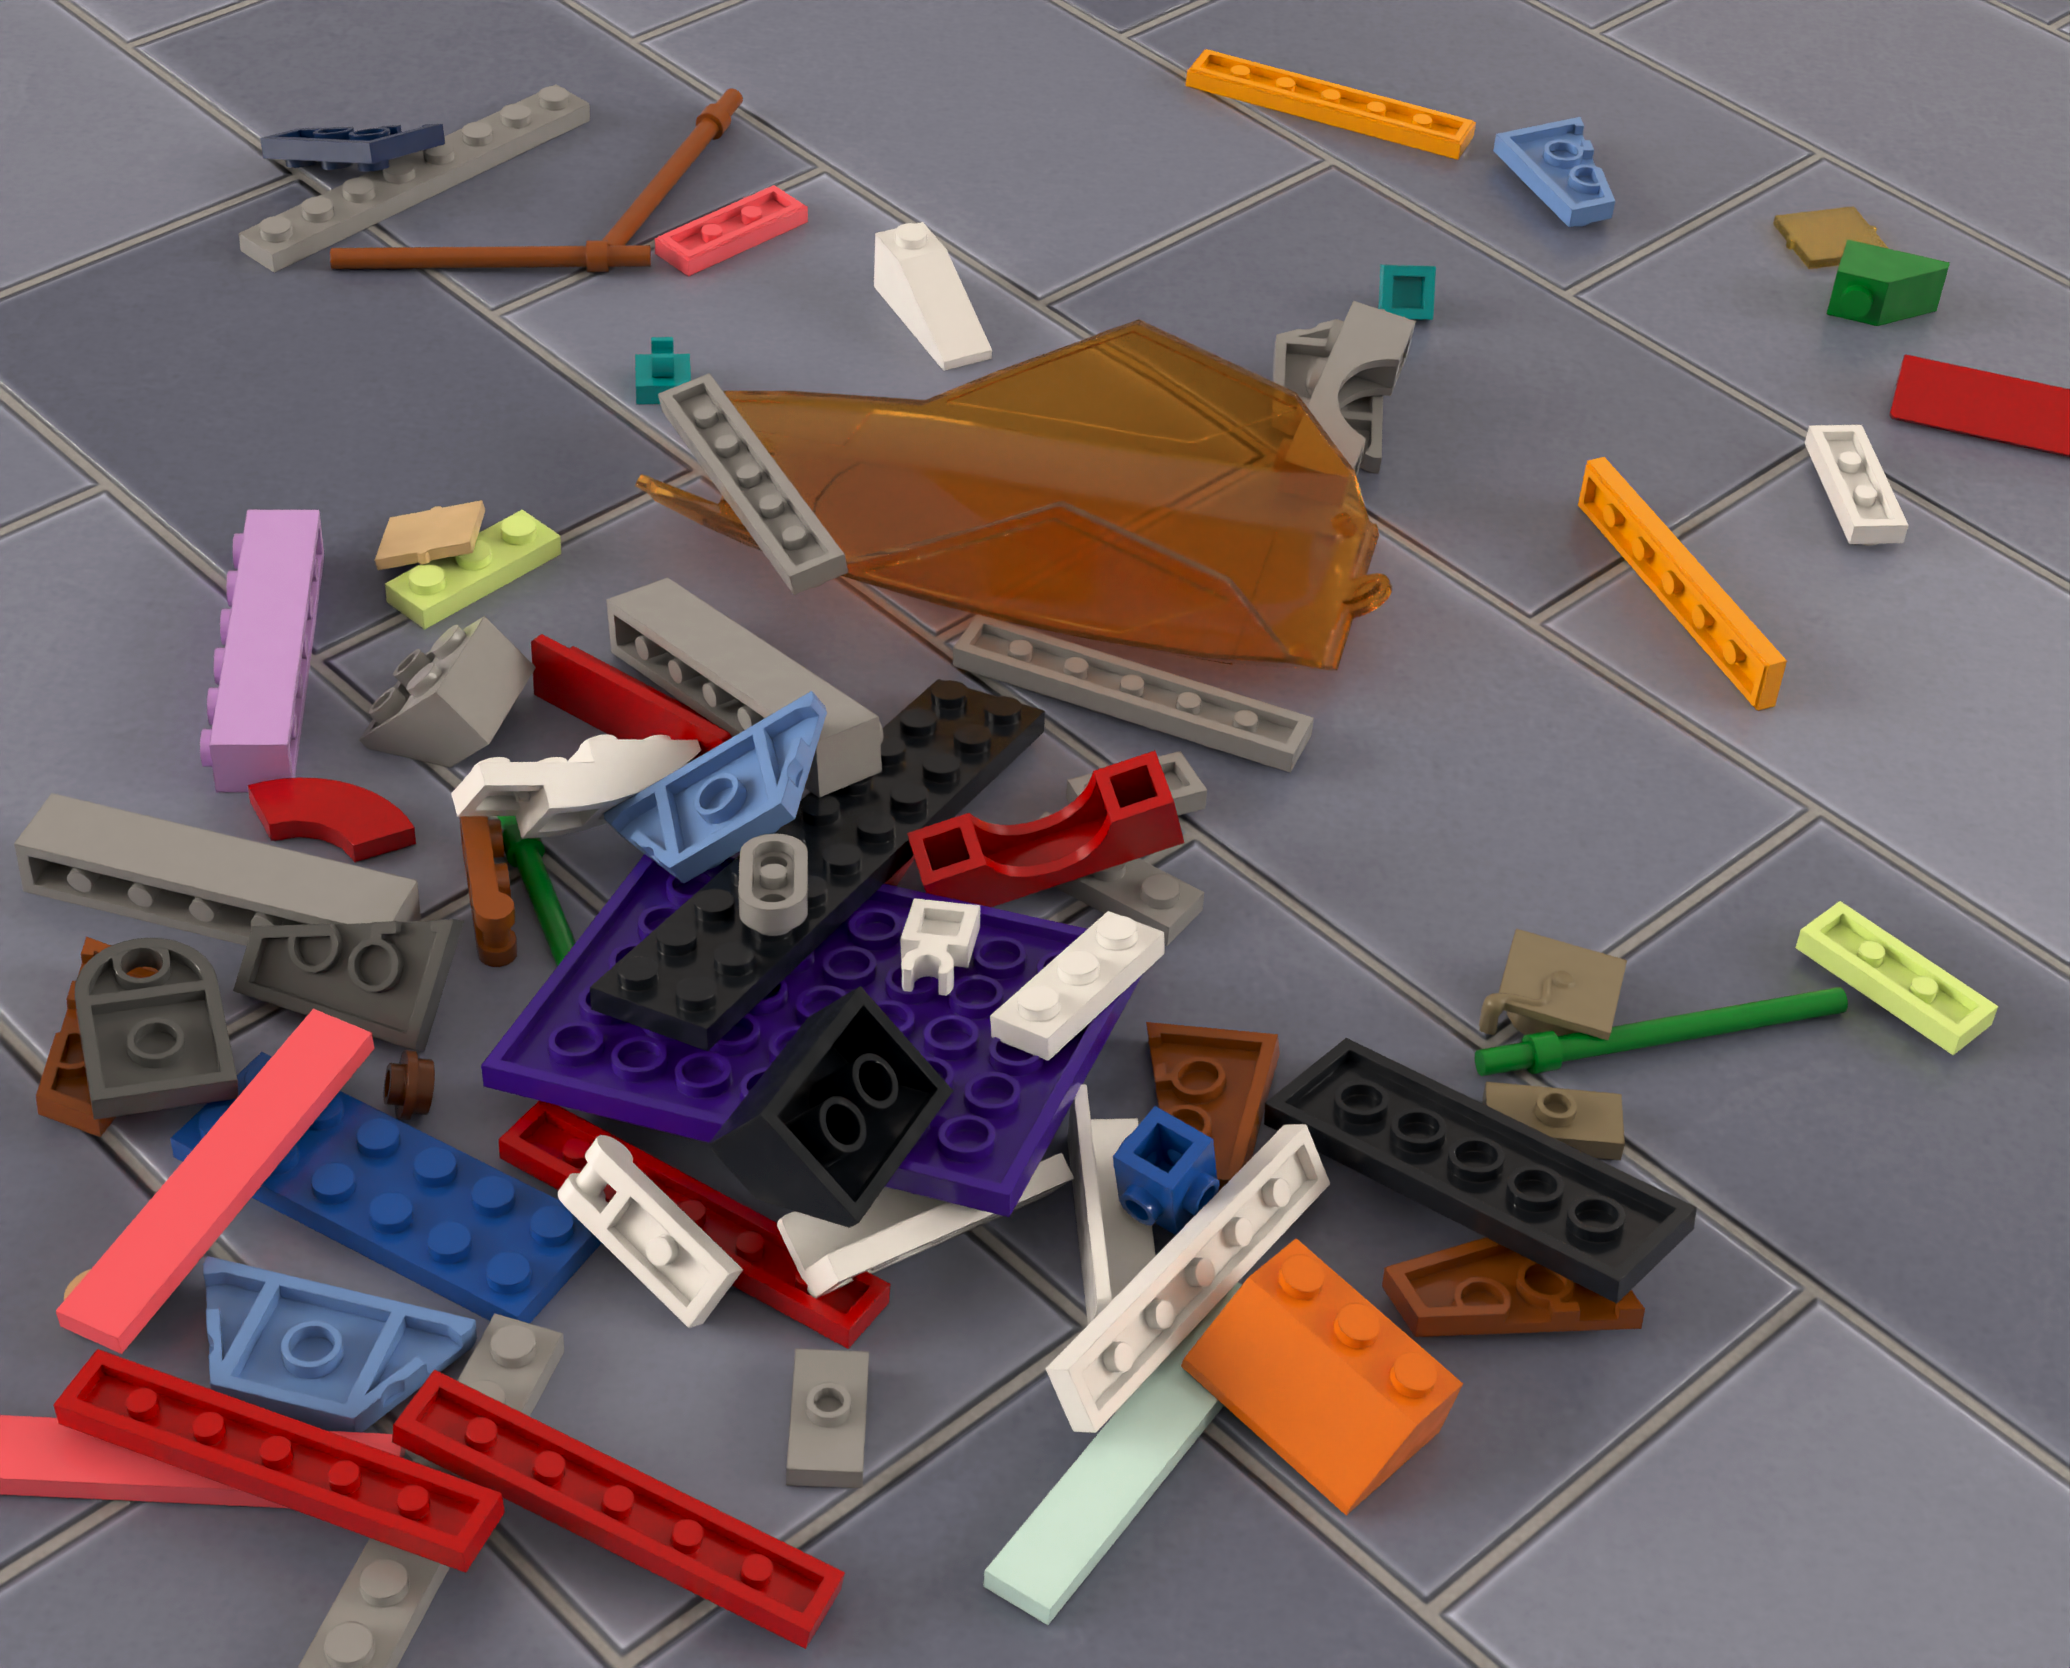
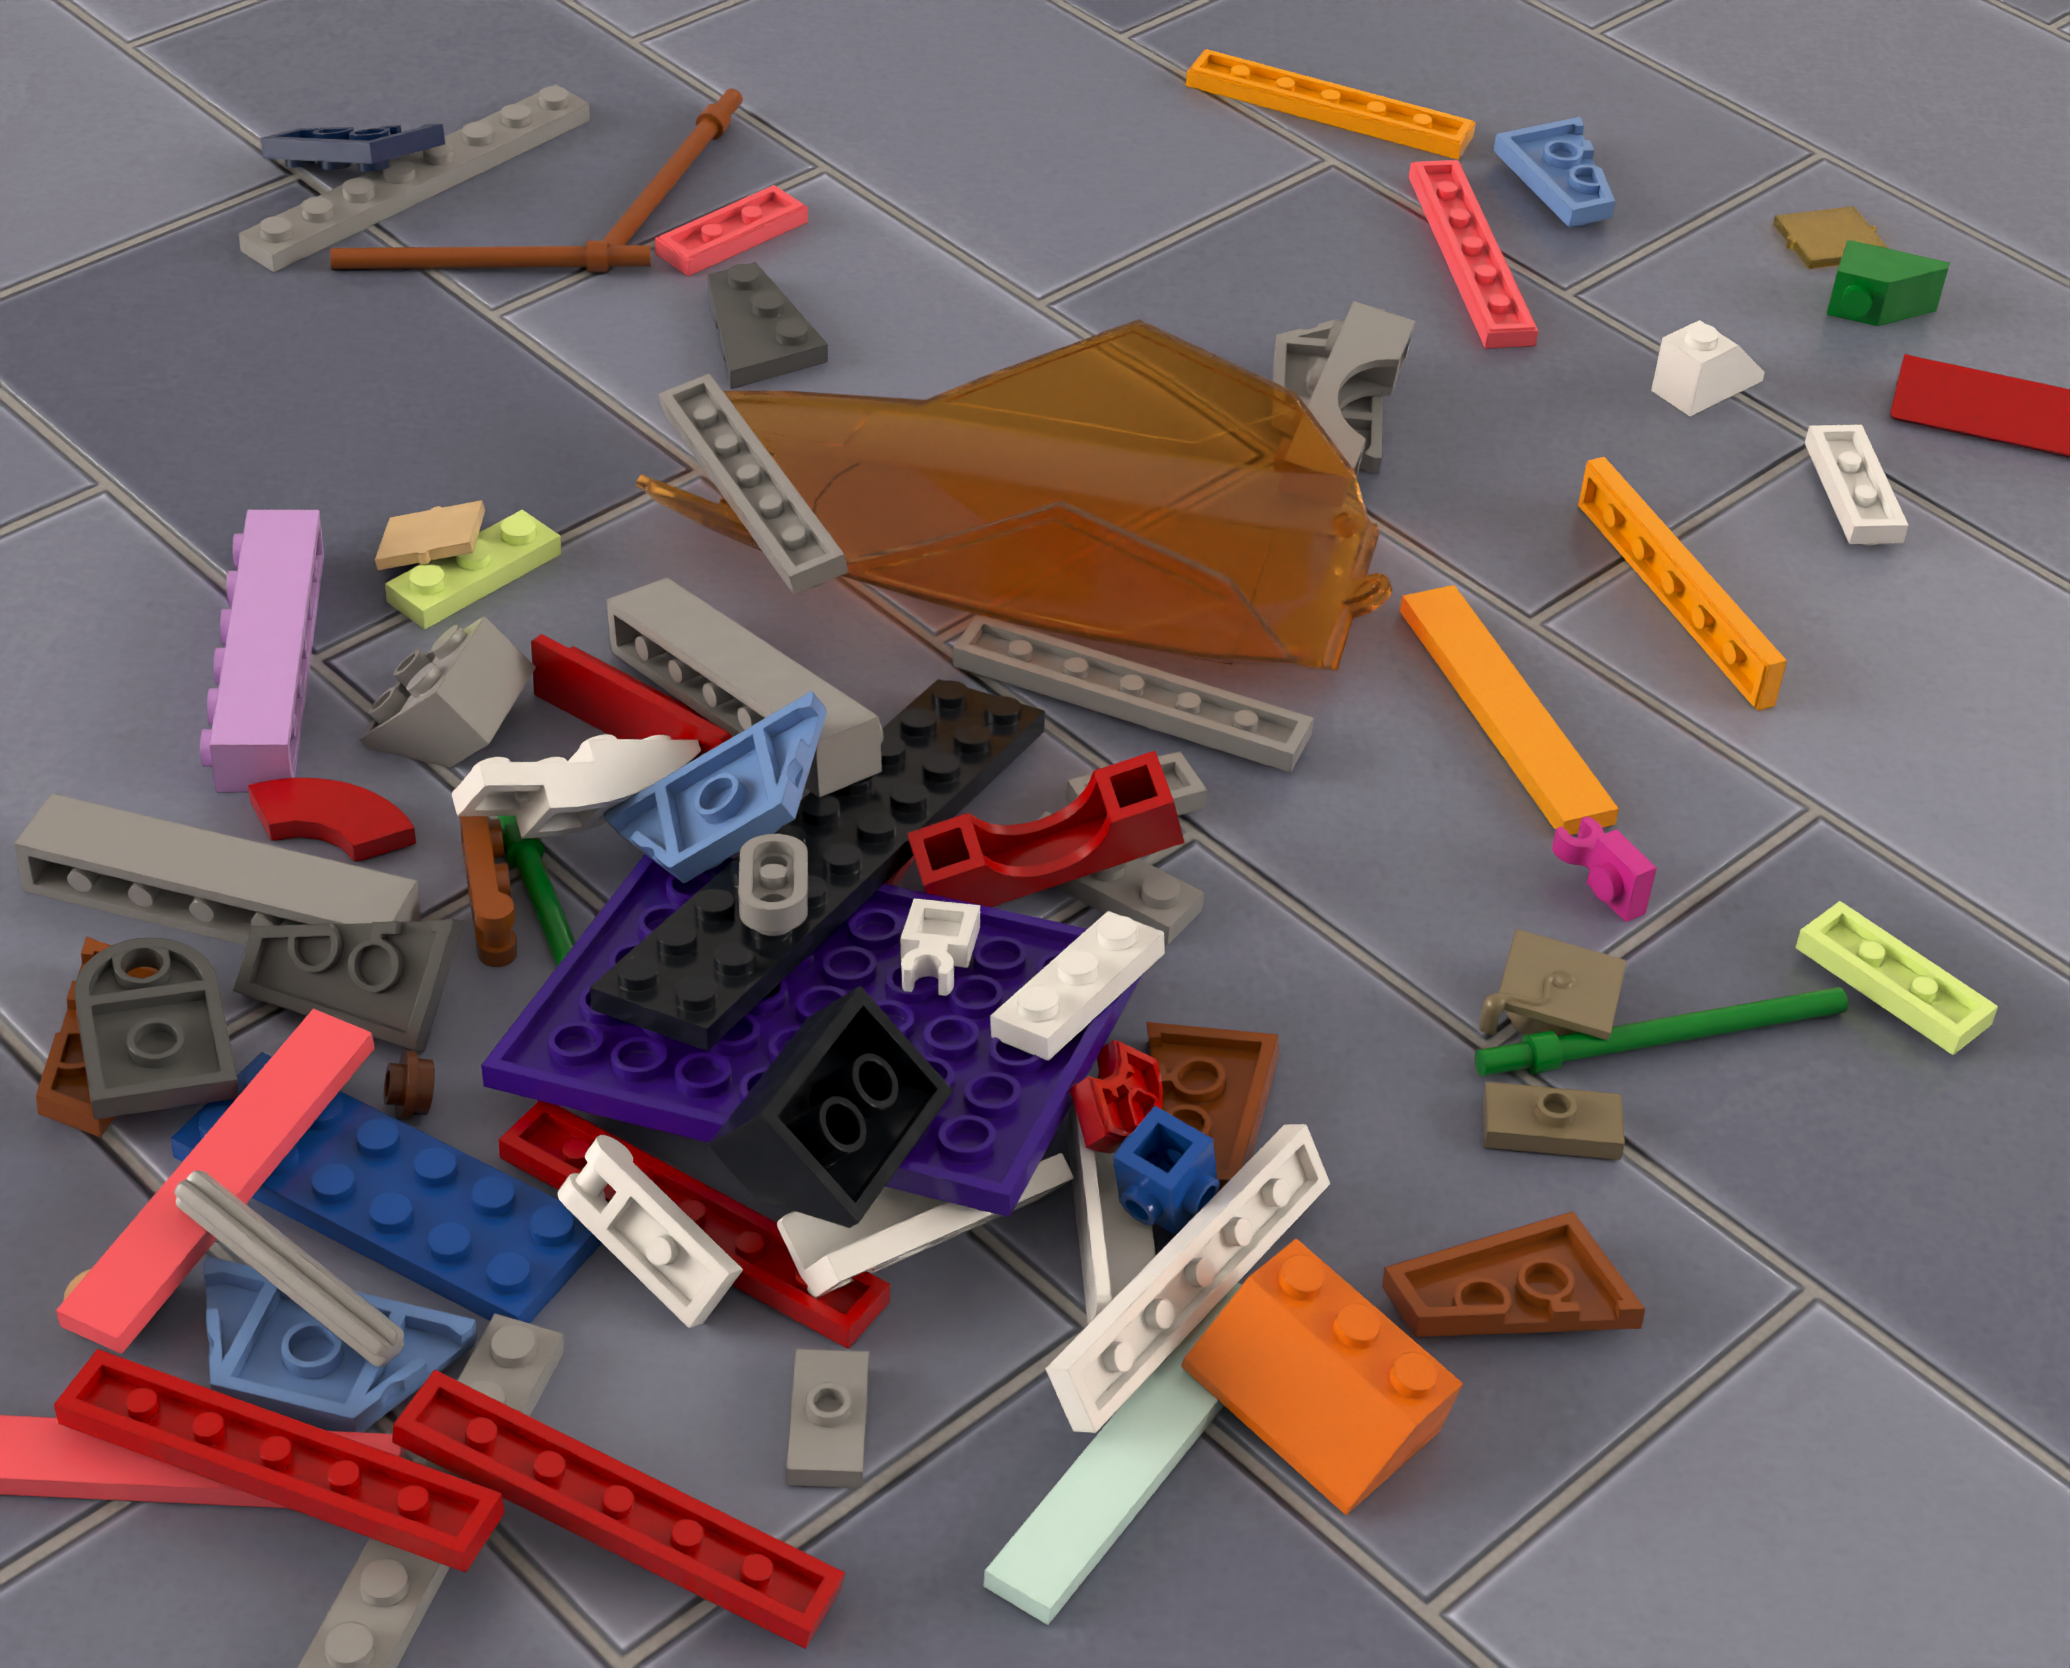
teal tile [635,337,691,404] -> none
white slope [874,222,992,371] -> none
black plate [1264,1038,1697,1304] -> none
teal tile [1378,264,1436,320] -> none
none -> light grey axle [174,1170,405,1367]
none -> dark grey wing [708,262,828,389]
none -> red tile [1070,1039,1163,1154]
none -> light orange tile [1400,585,1619,835]
none -> coral tile [1409,160,1538,349]
none -> dark pink plate [1552,816,1657,922]
none -> white slope [1651,320,1765,416]

